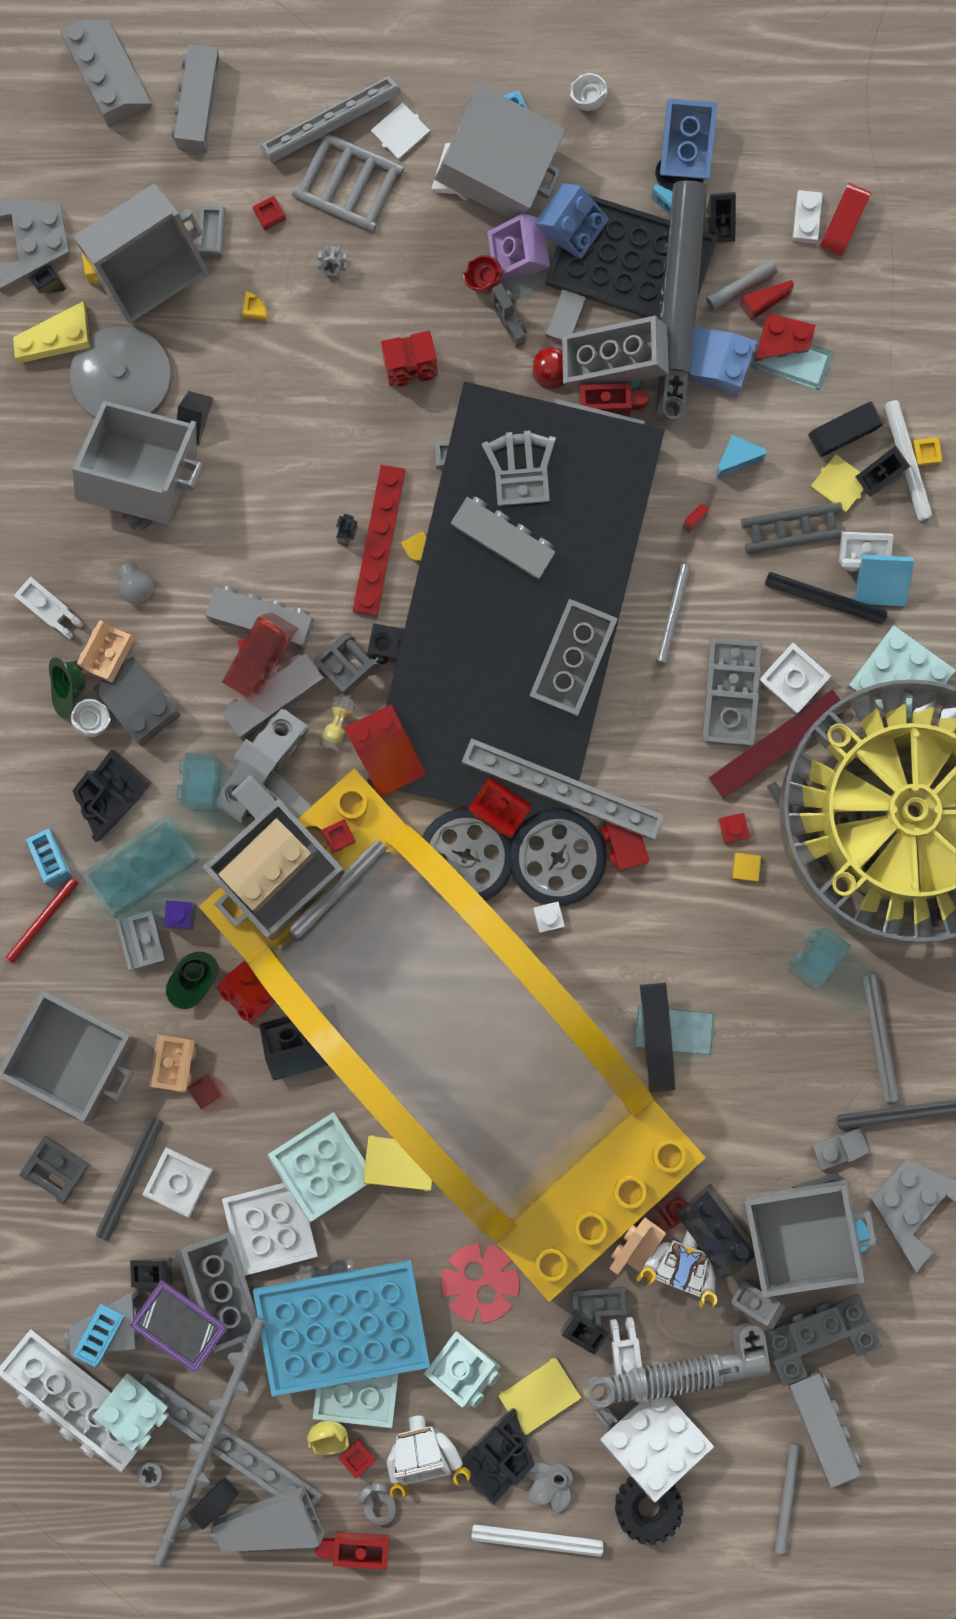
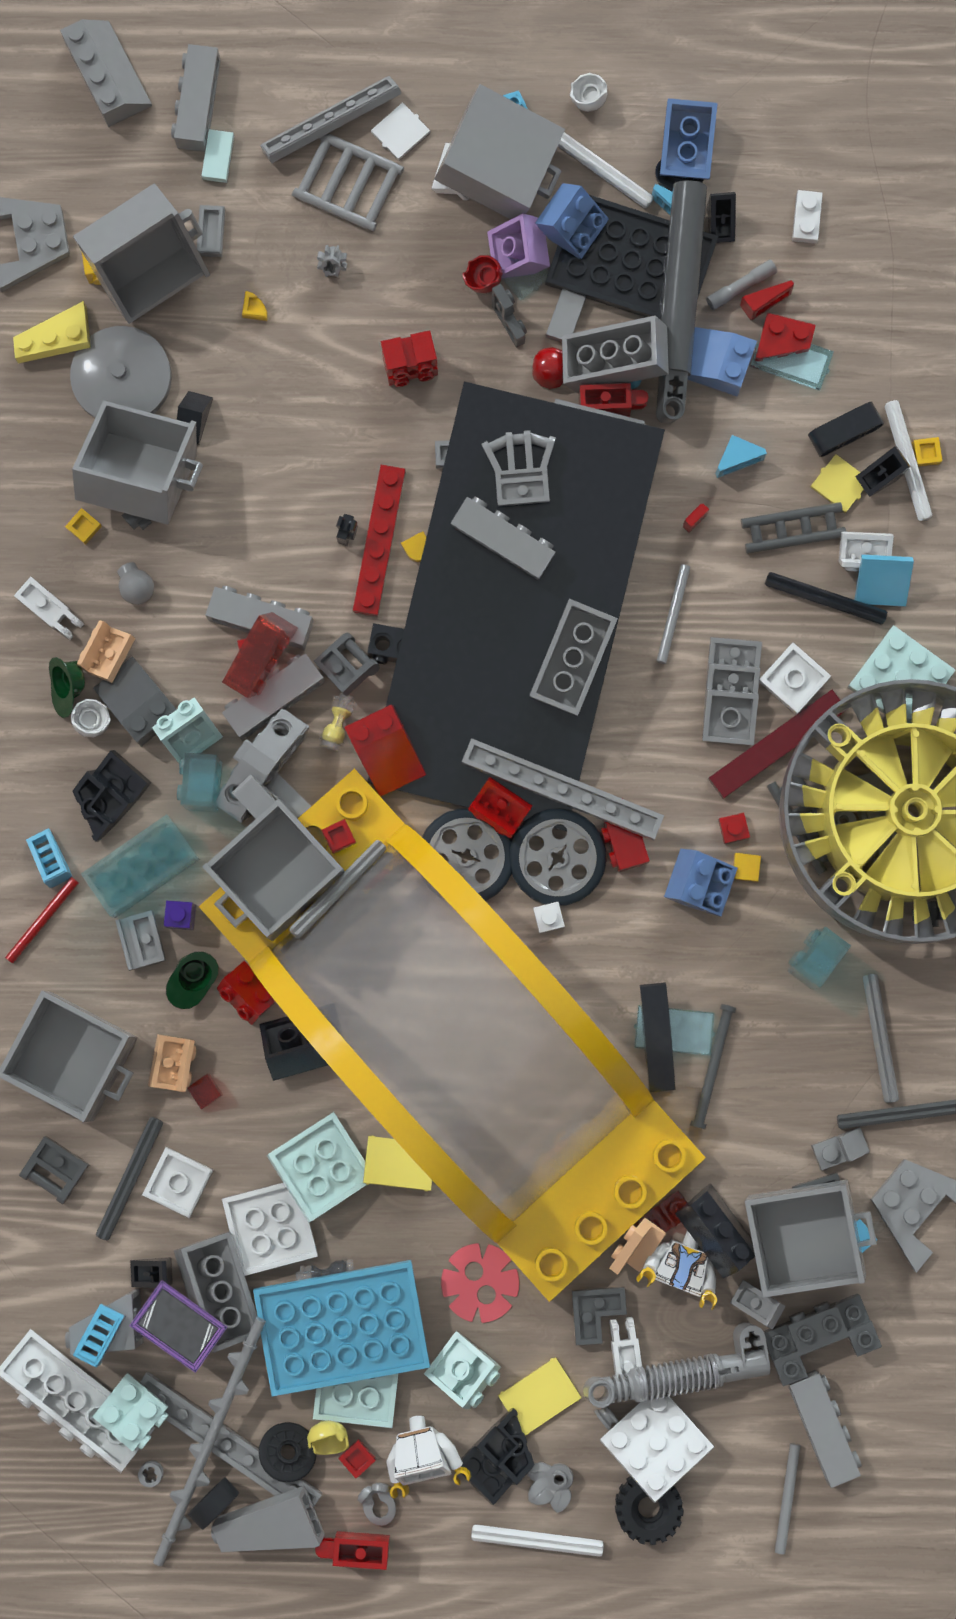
black slope [29,265,66,293] -> none
tan slope [218,818,314,913] -> none
red tile [252,196,286,231] -> none
black slope [560,1309,609,1355] -> none
red beam [820,182,872,256] -> none
none -> yellow tile [65,508,102,545]
none -> light aqua plate [152,698,223,767]
none -> light aqua tile [202,129,234,183]
none -> black wheel [259,1422,317,1482]
none -> white axle [558,132,654,208]
none -> medium blue slope [664,848,737,916]
none -> dark grey bar [690,1004,736,1129]

